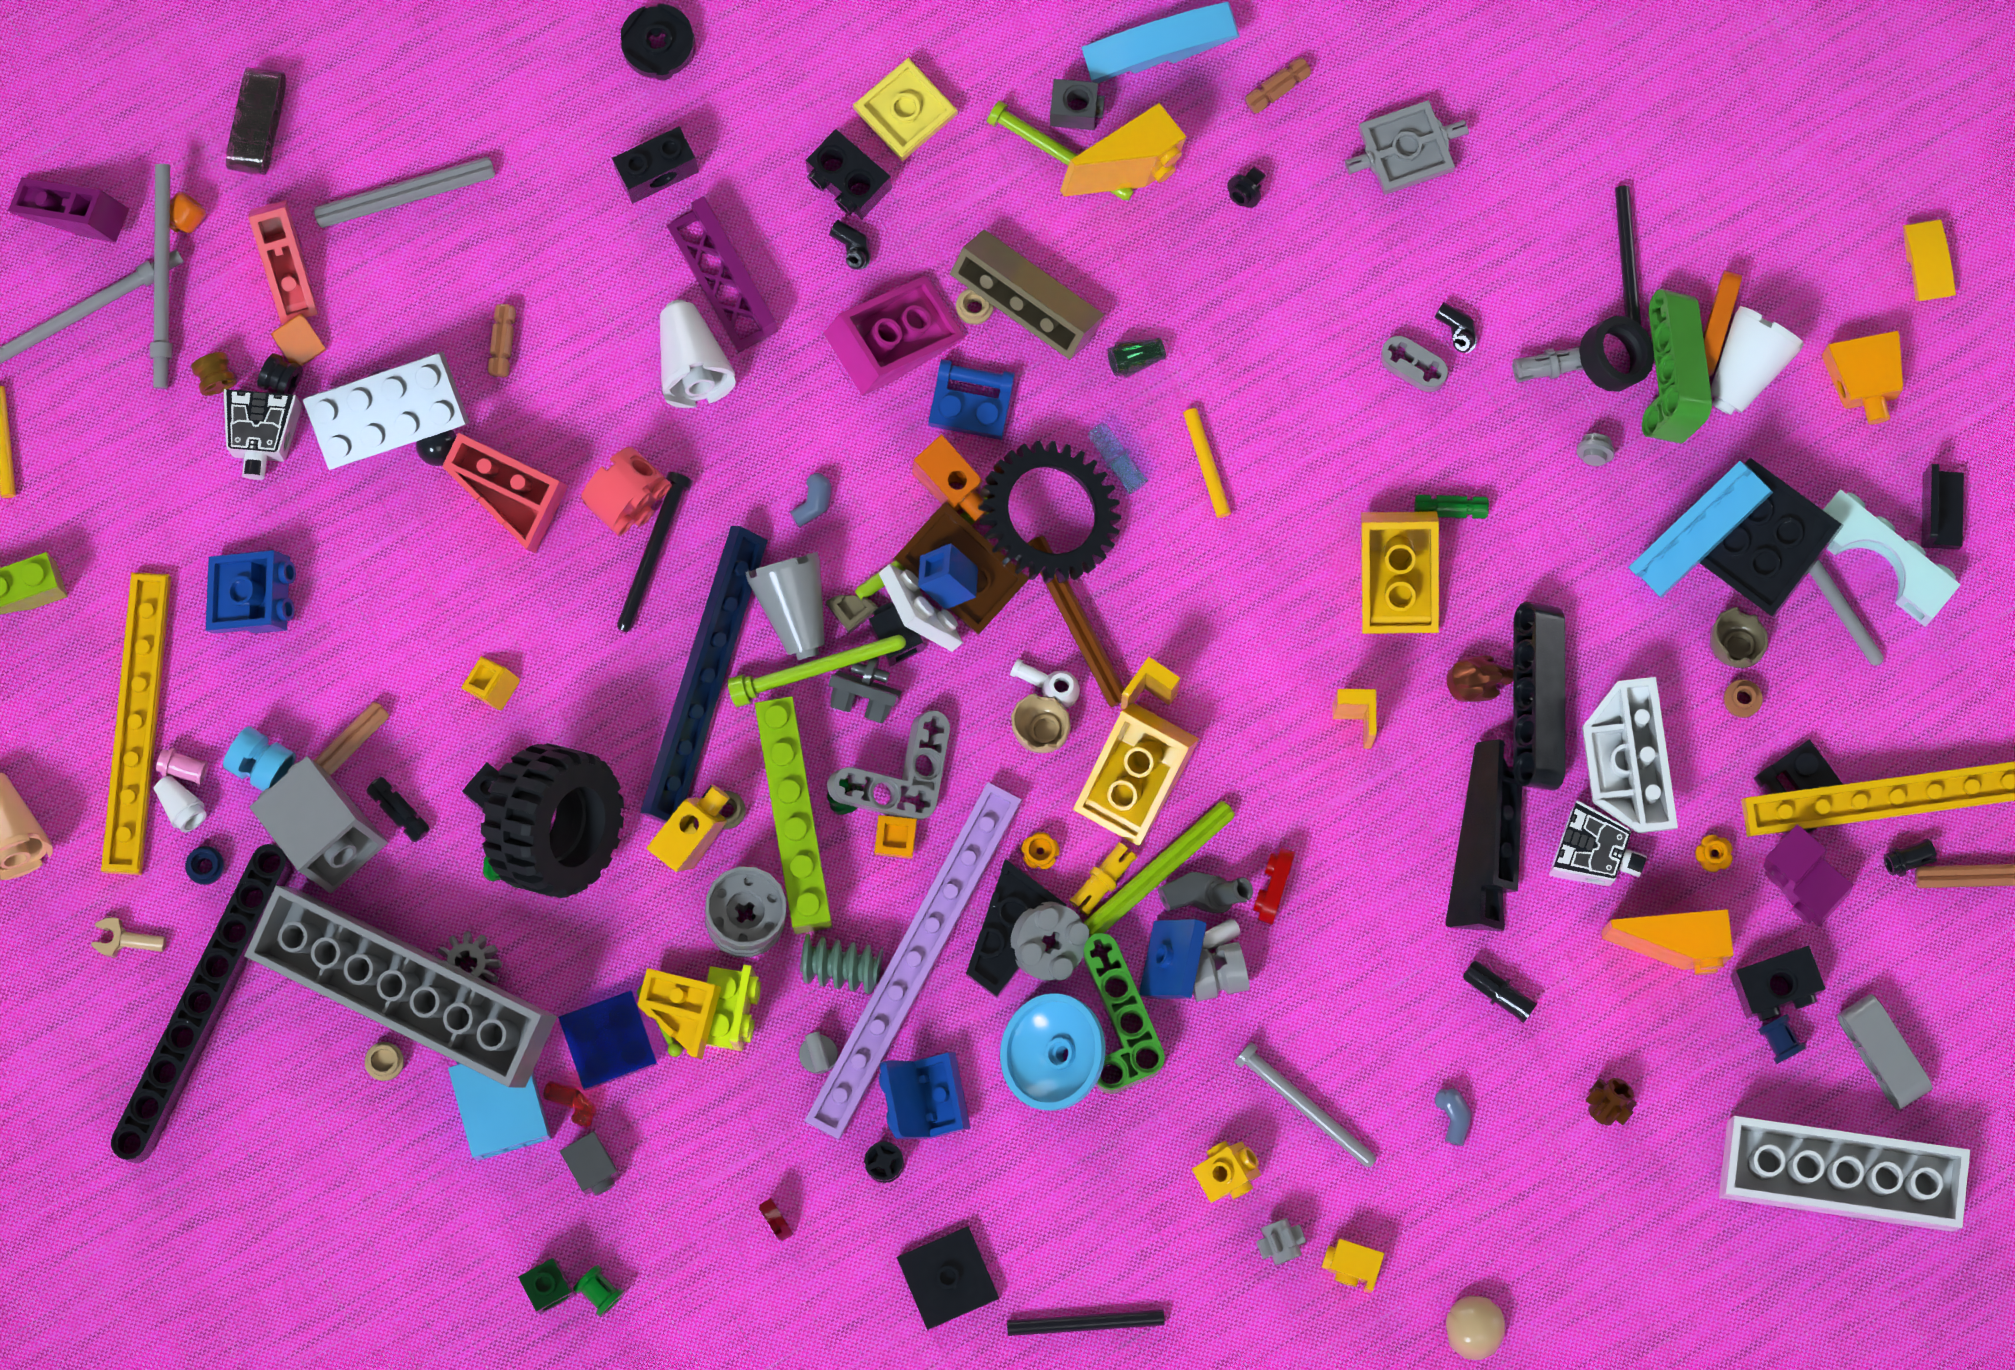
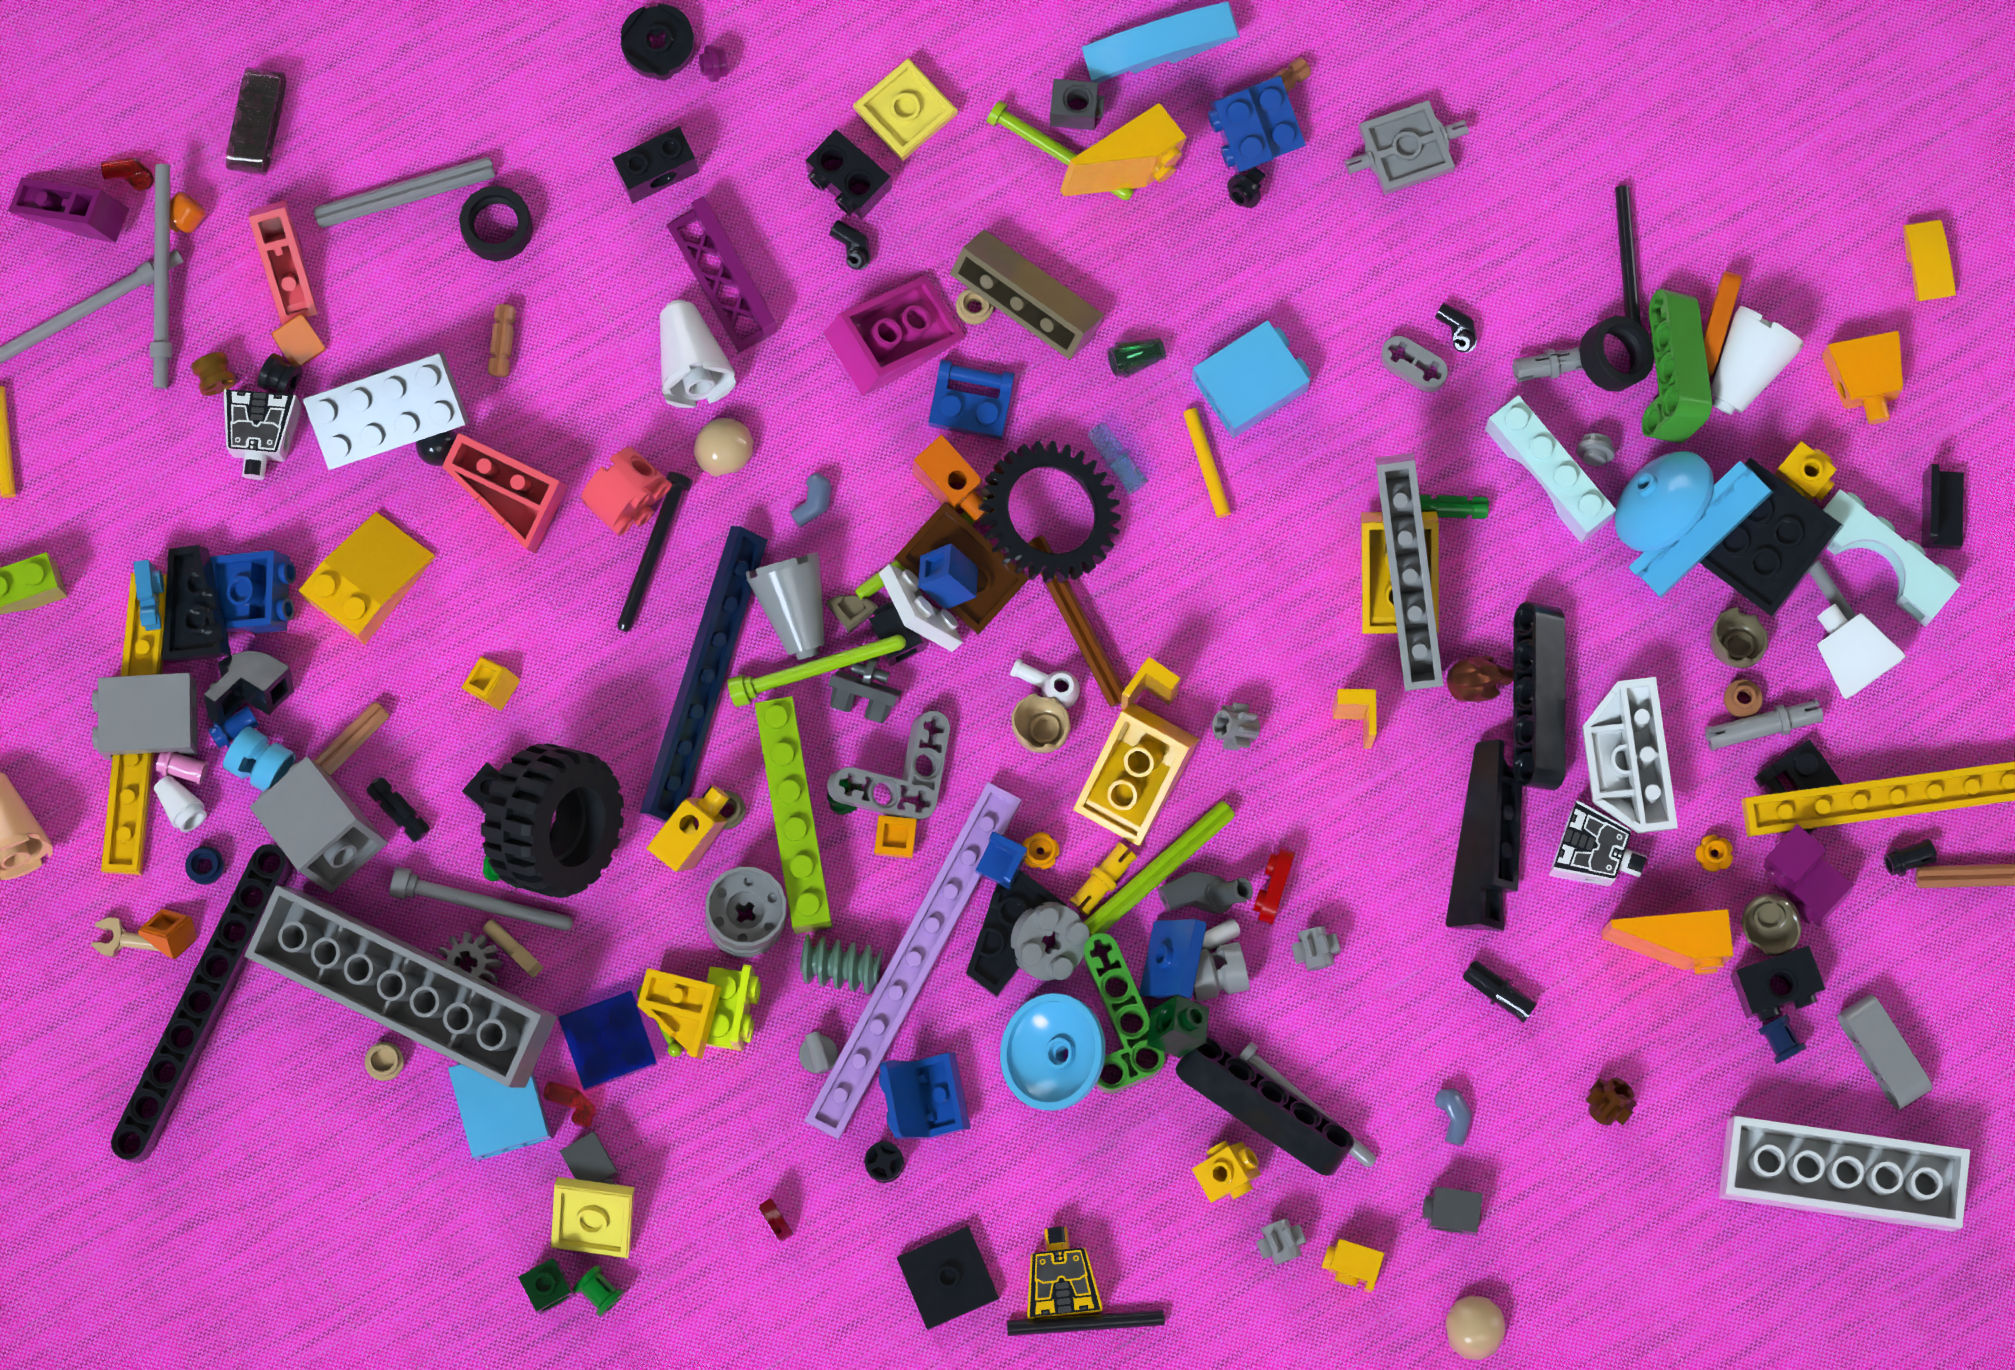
none -> light grey panel [92,673,198,760]
none -> clear red arm [101,157,154,191]
none -> dark azure plate [133,560,164,631]
none -> orange slope [138,909,197,959]
none -> black wing [162,545,232,663]
none -> brick [204,651,294,725]
none -> blue pin [207,705,260,749]
none -> yellow slope [299,512,436,645]
none -> light grey piece [389,866,573,931]
none -> black tyre [459,186,533,262]
none -> tan bar [483,919,544,979]
none -> light yellow plate [551,1177,635,1258]
none -> tan hair [694,418,754,477]
none -> magenta plate [699,45,728,82]
none -> blue panel [975,831,1027,890]
none -> torso [1027,1227,1102,1319]
none -> dark green brick [1147,995,1209,1058]
none -> black beam [1175,1036,1354,1176]
none -> medium azure brick [1191,320,1311,438]
none -> blue plate [1207,75,1306,173]
none -> light grey gear [1212,702,1260,751]
none -> light grey gear [1291,926,1341,971]
none -> light grey brick [1375,453,1443,691]
none -> dark grey brick [1422,1186,1483,1236]
none -> light aqua arch [1485,395,1616,544]
none -> medium azure dish [1615,451,1714,552]
none -> light grey pin [1705,699,1823,751]
none -> dark tan hair [1741,893,1802,956]
none -> yellow brick [1774,441,1837,501]
none -> white torso [1817,604,1907,700]

